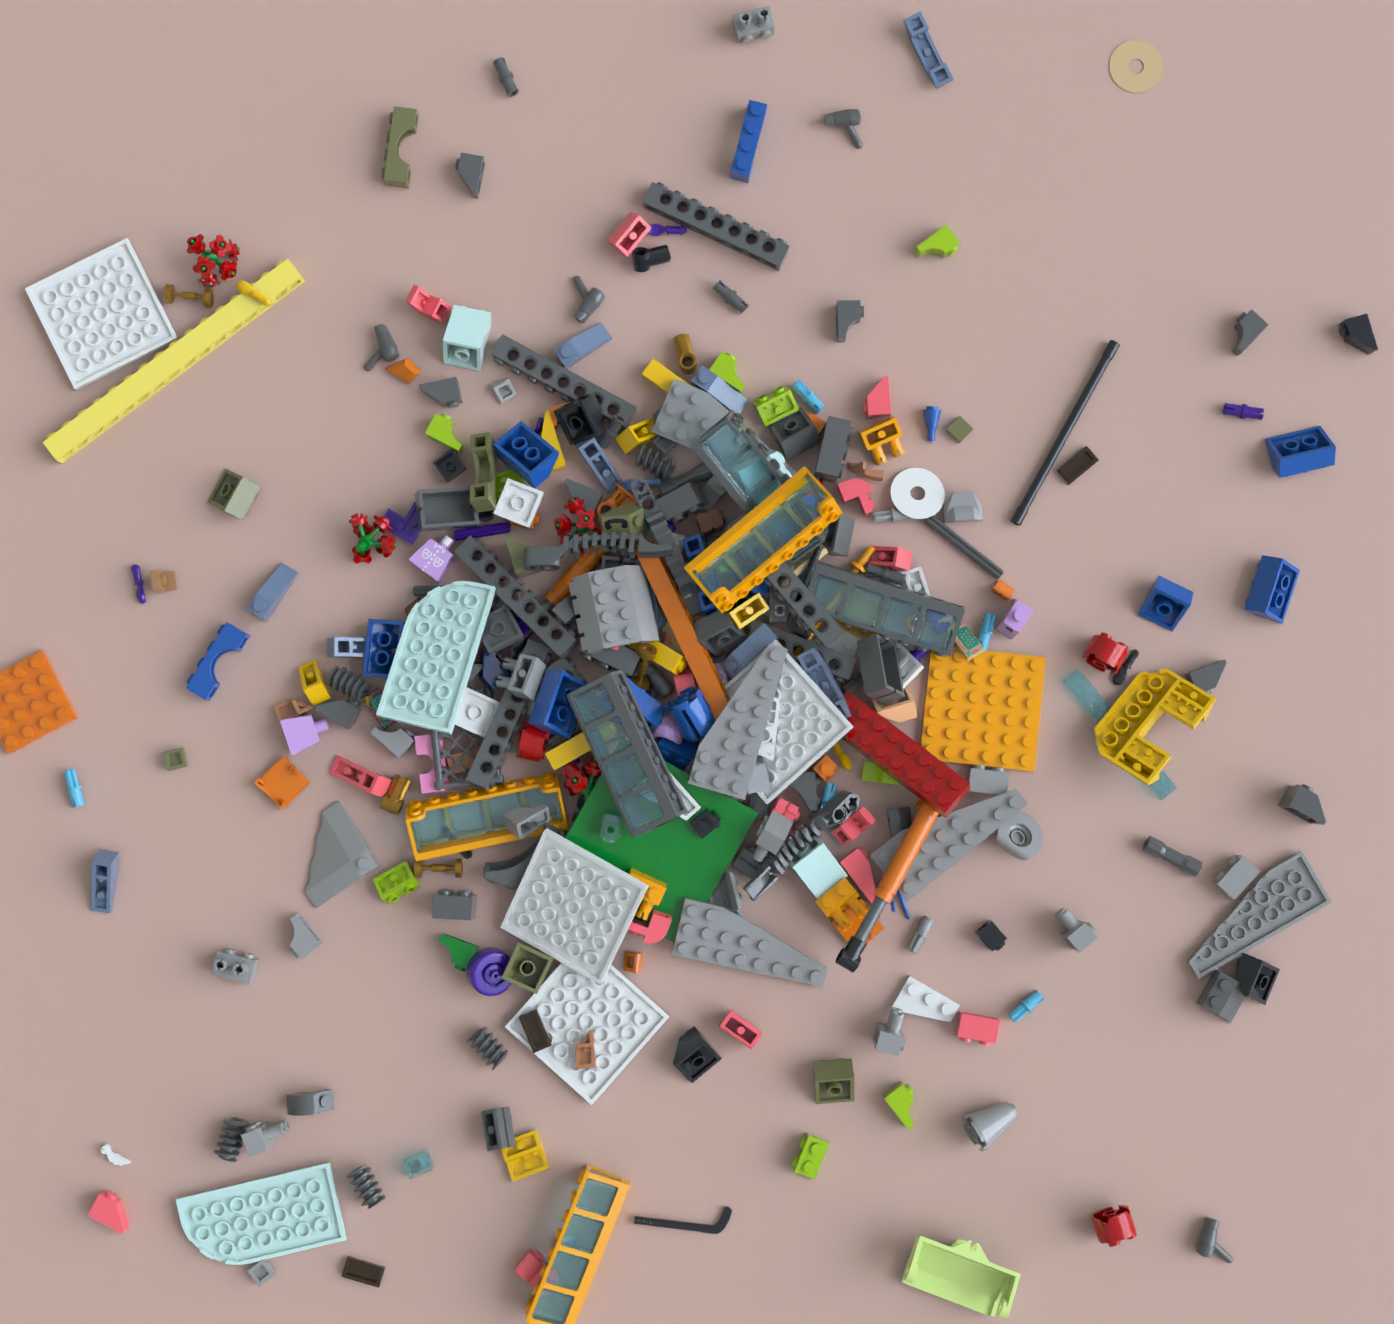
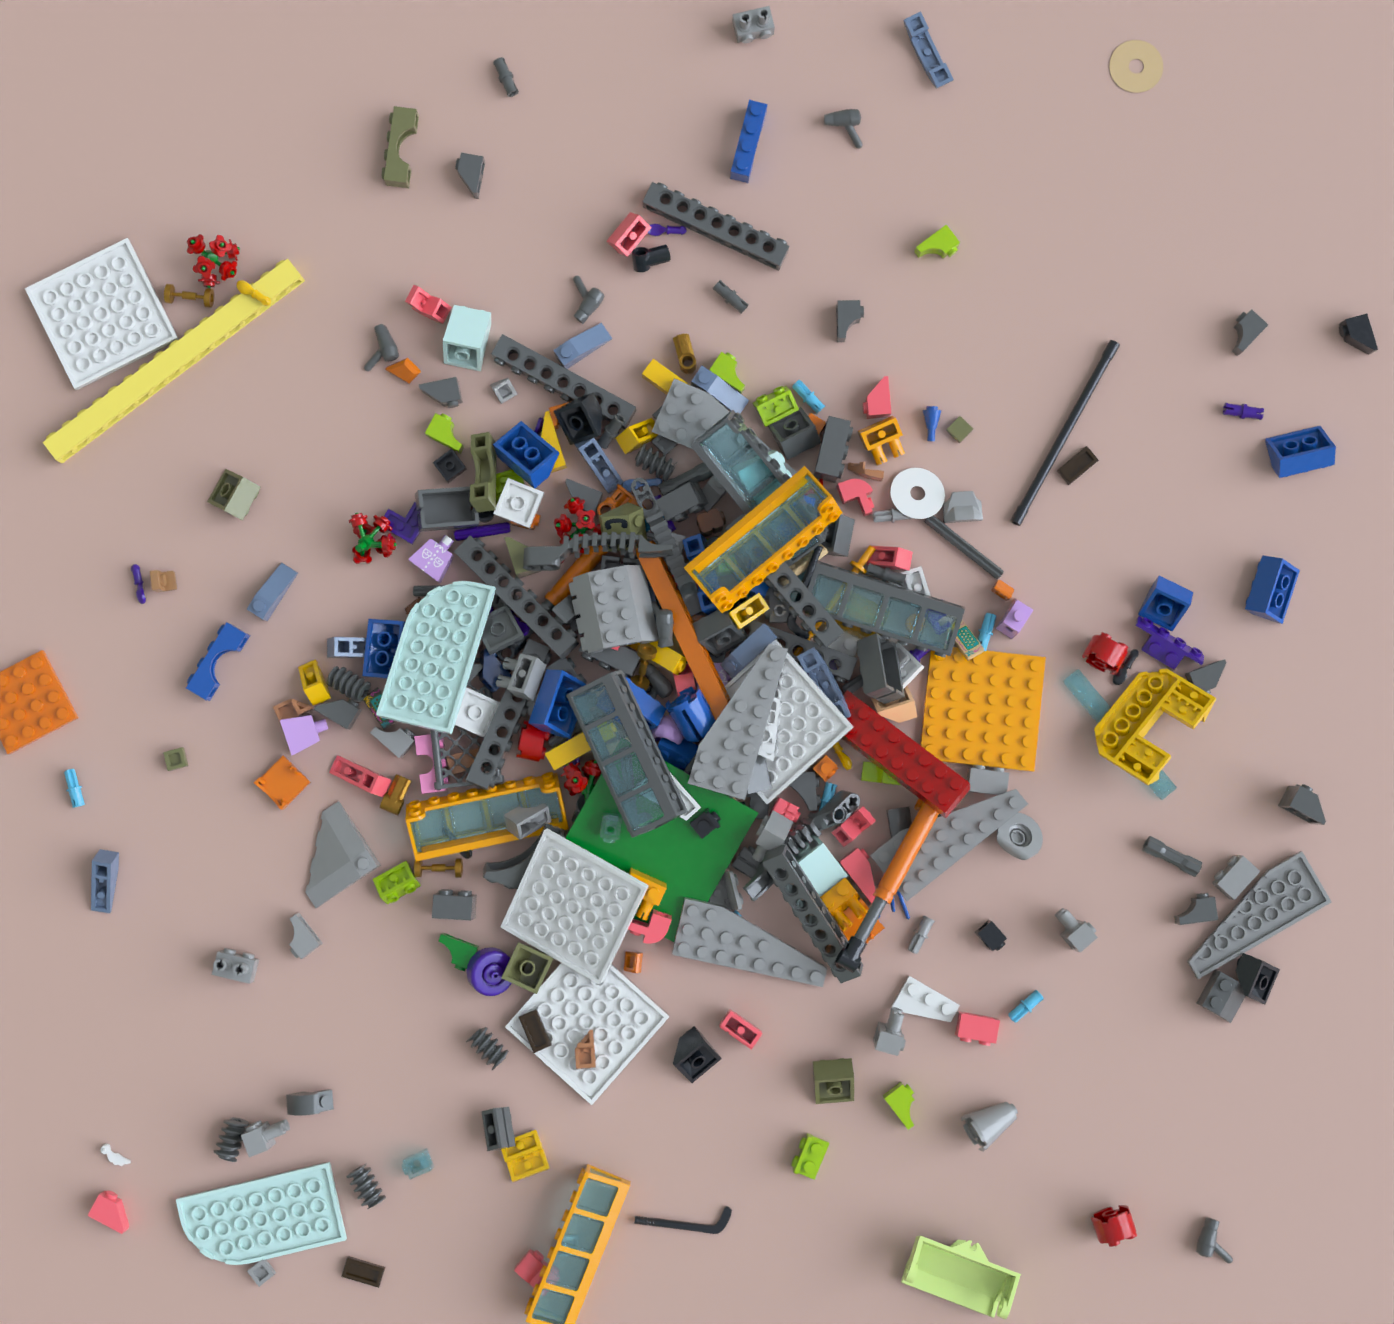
none -> dark grey piece [651,601,674,648]
none -> dark grey brick [762,844,863,983]
none -> dark purple bracket [1136,616,1204,670]
none -> dark grey arch [1174,893,1218,925]

